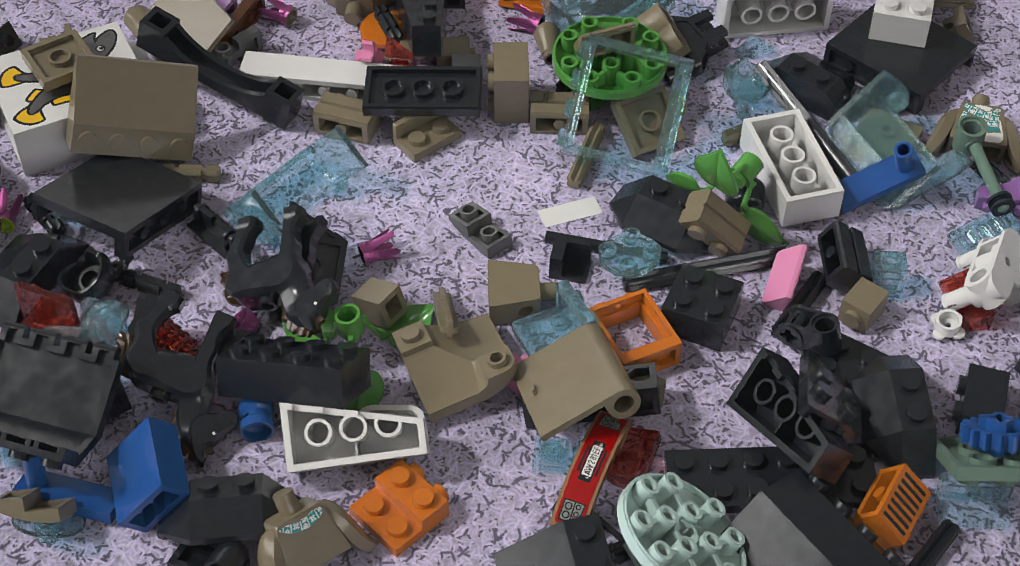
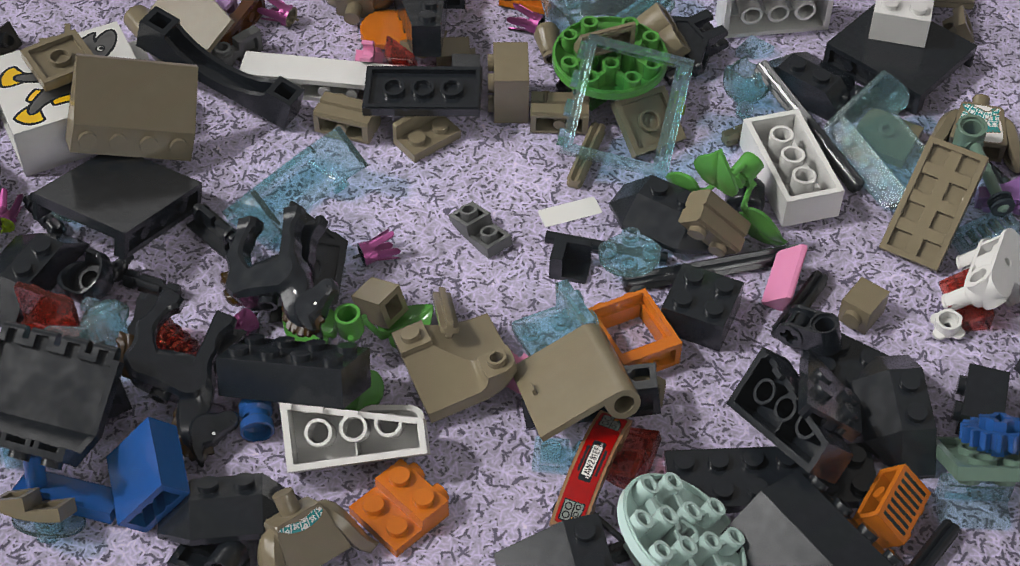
dark tan axle [162,163,221,183] -> none
black axle [373,4,404,47] -> none
dark tan torso [488,260,559,326] -> none
black brick [817,220,873,294] -> none
blue piece [839,141,926,214] -> none
clear light blue window [870,250,908,302] -> none
none -> dark tan plate [879,136,989,273]

